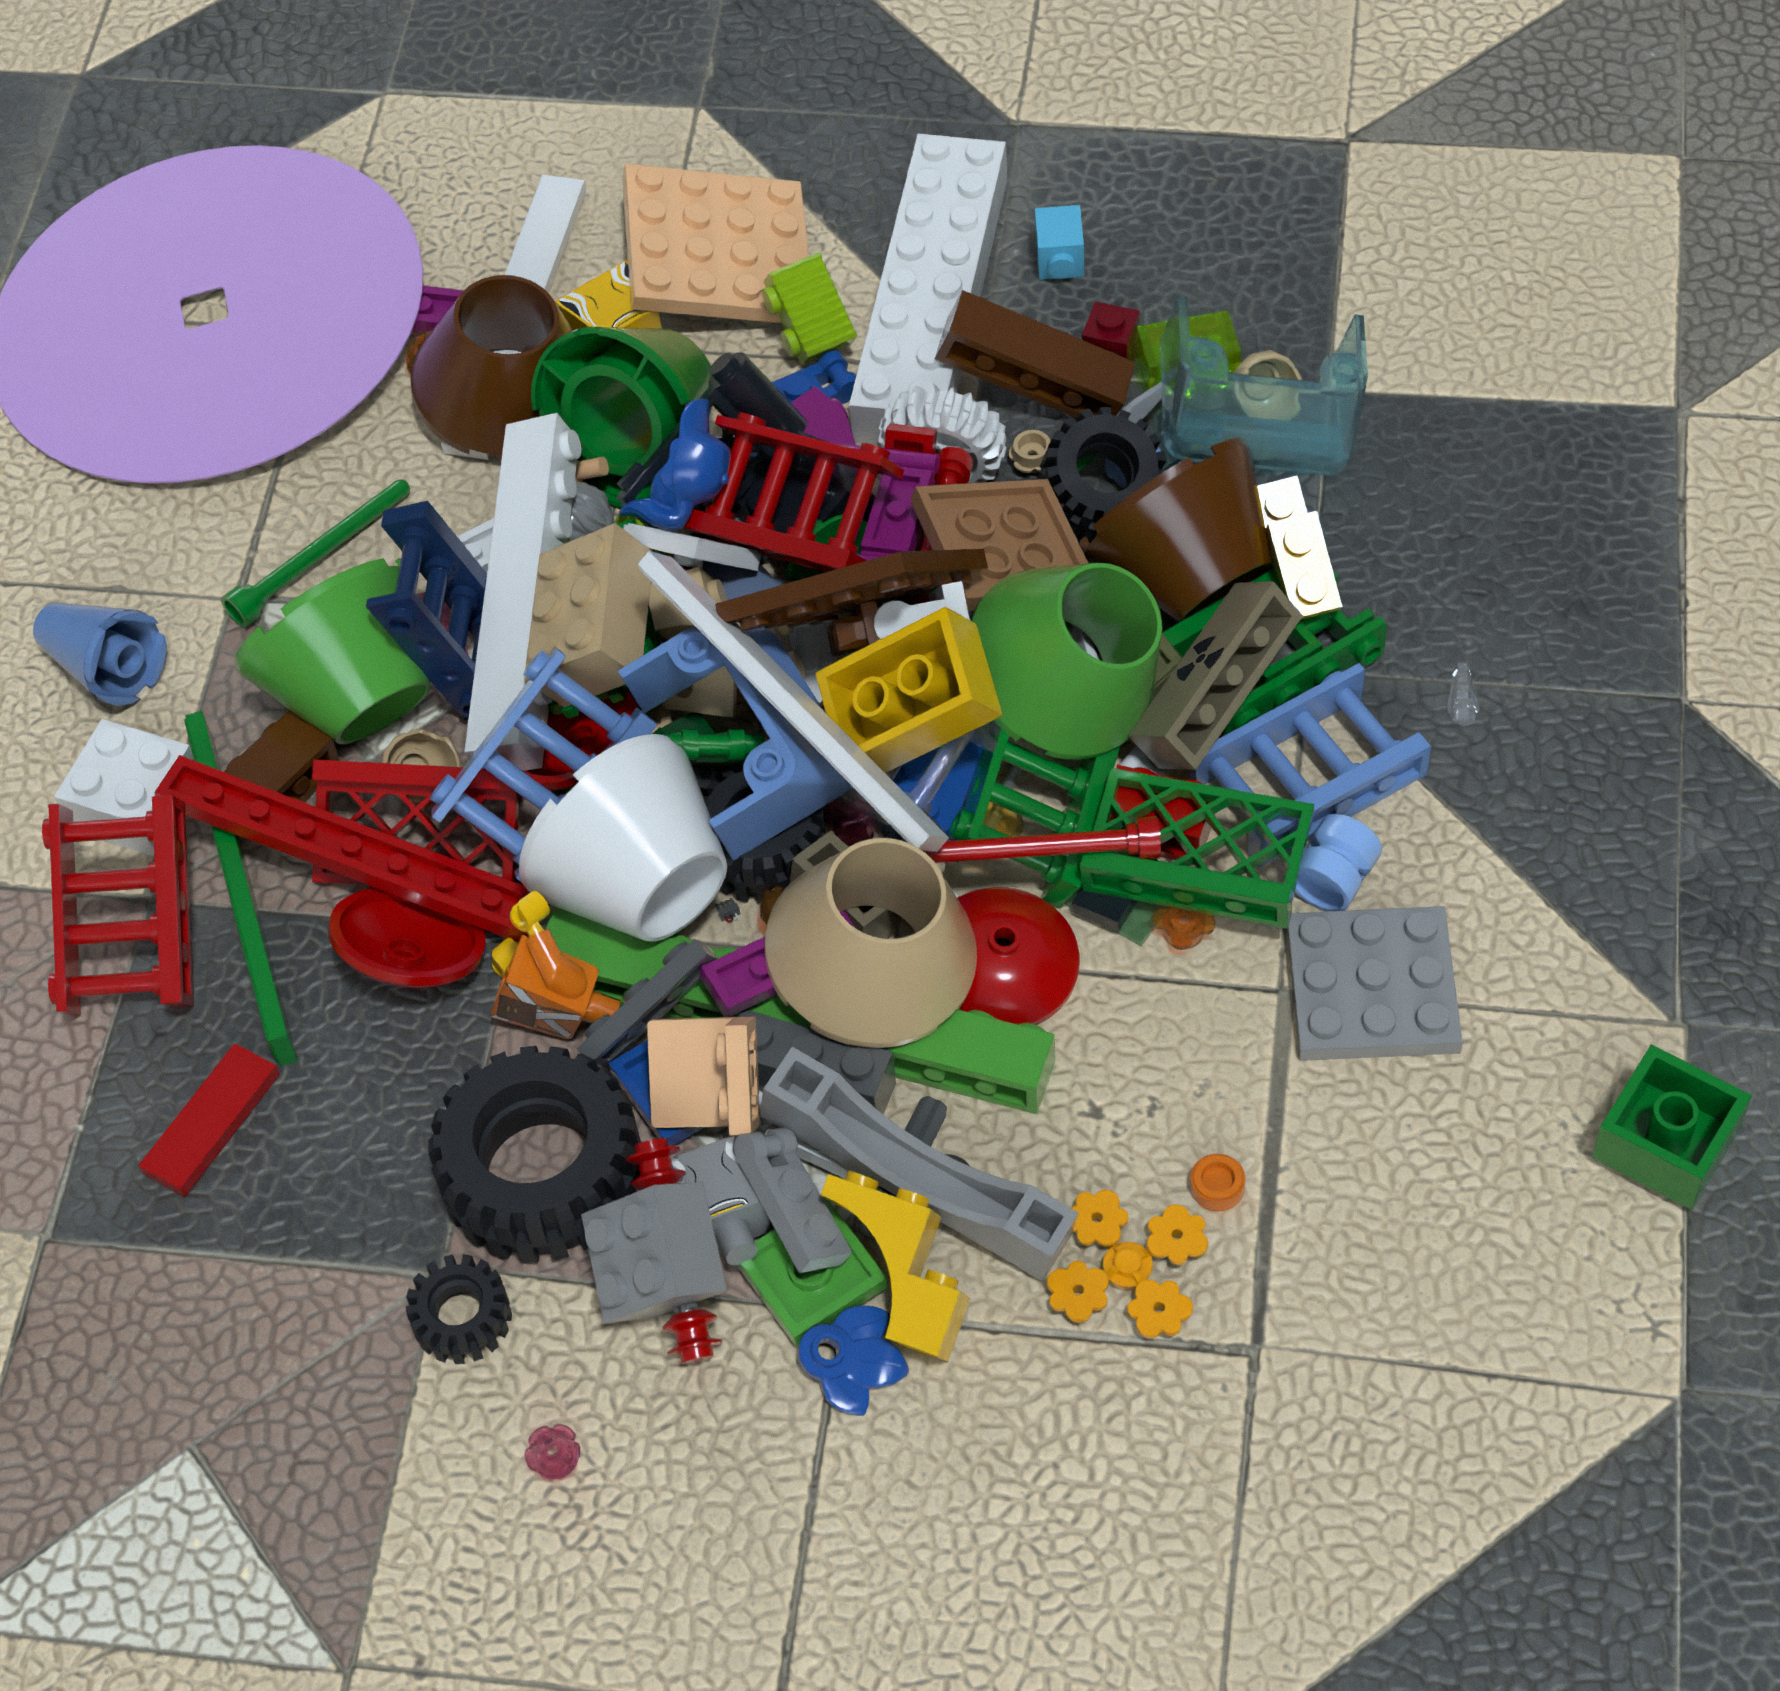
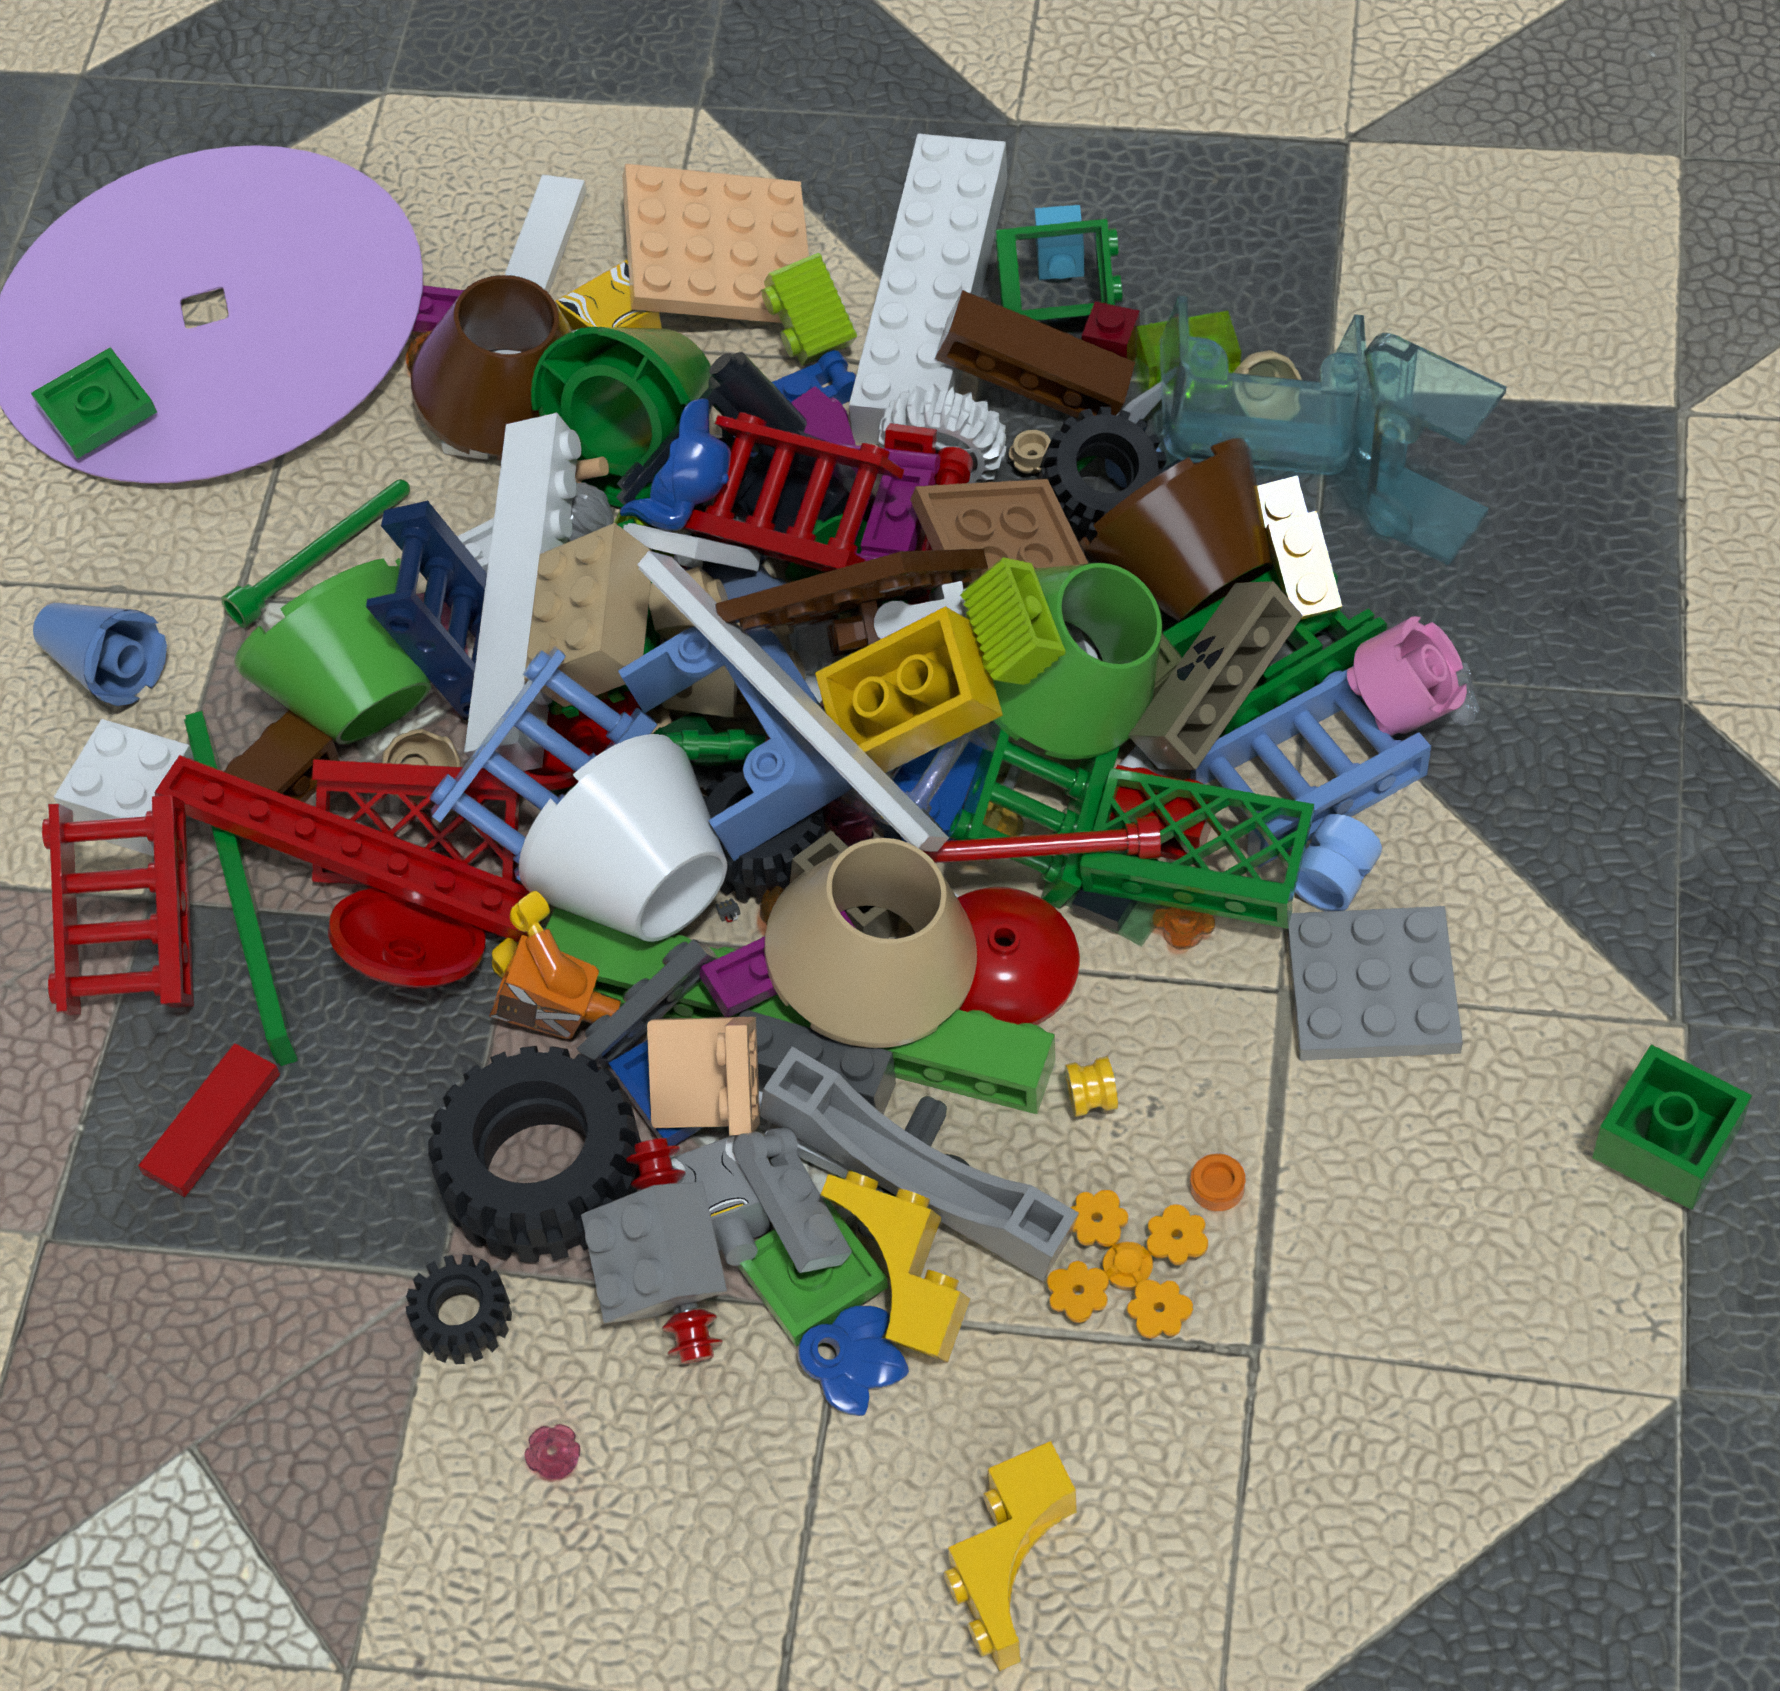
none -> green plate [31,347,157,459]
none -> yellow arch [943,1441,1077,1671]
none -> lime brick [960,557,1066,685]
none -> green window [994,219,1123,321]
none -> yellow wheel [1064,1056,1118,1117]
none -> bright pink brick [1347,616,1467,736]
none -> clear light blue windscreen [1354,333,1507,565]

